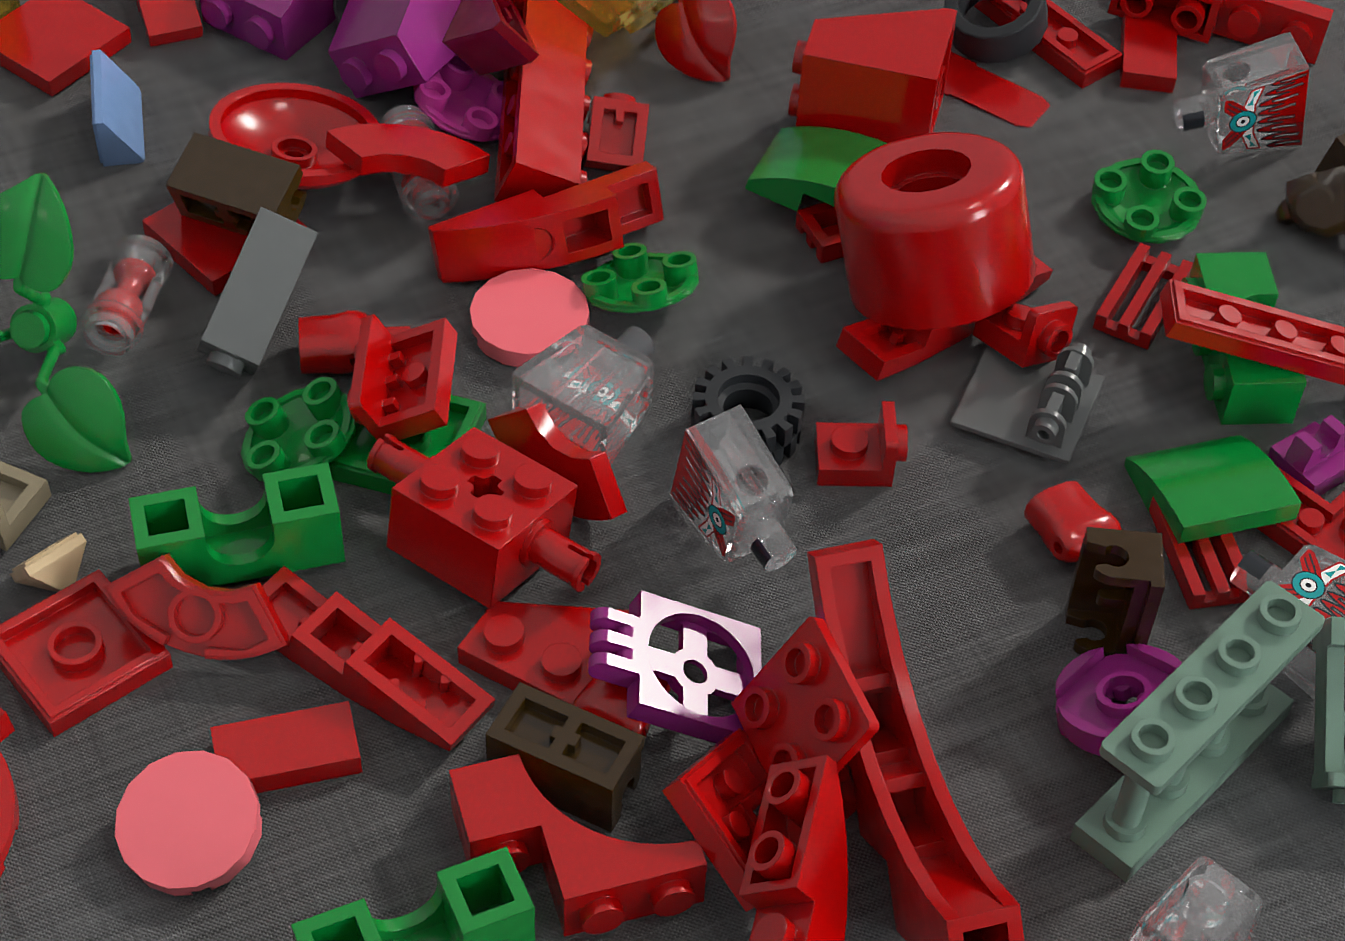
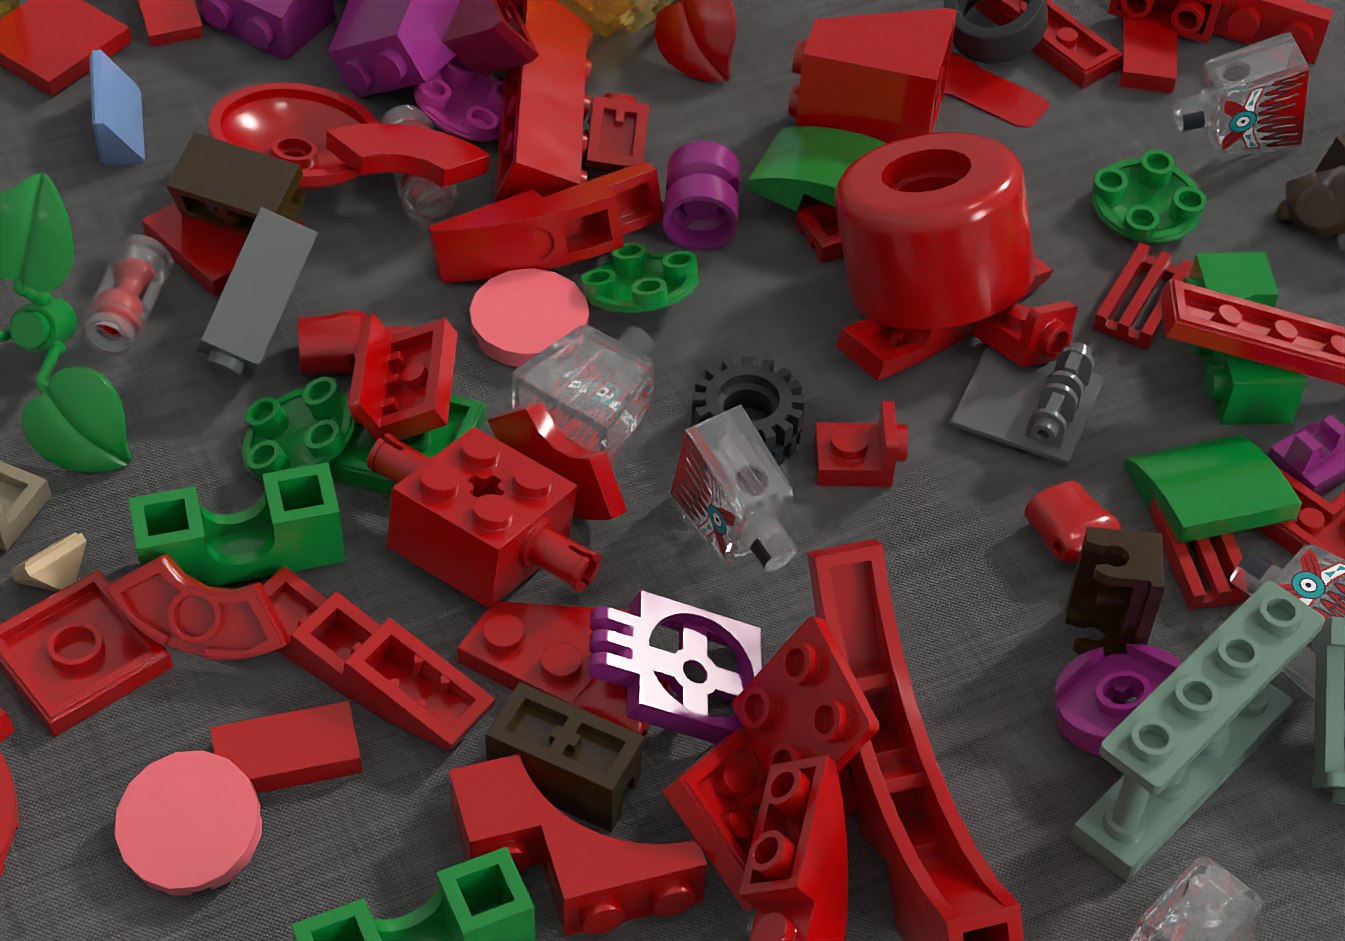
none -> magenta wheel [663,141,740,251]

